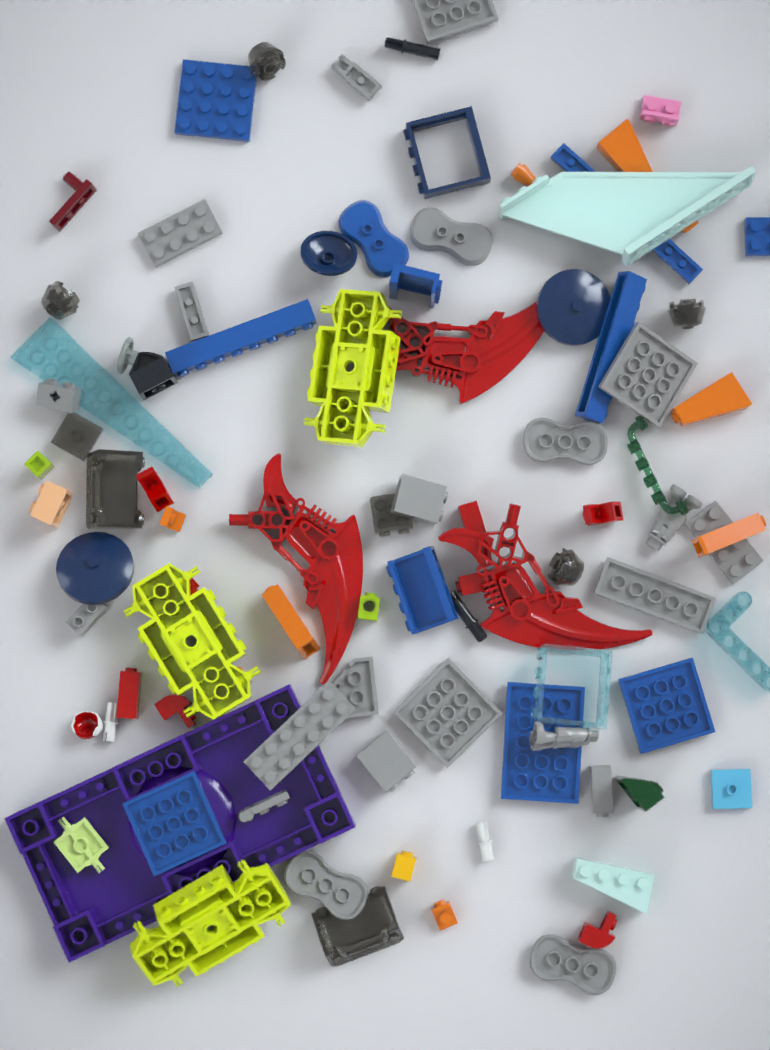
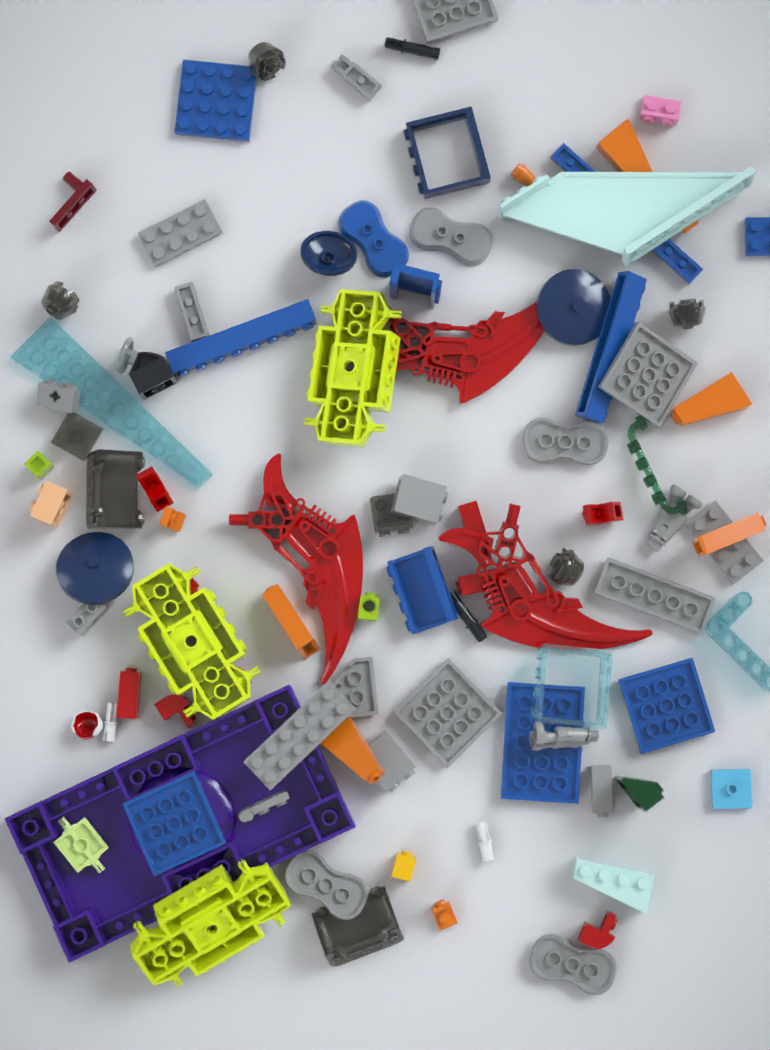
none -> orange slope [321,716,385,785]

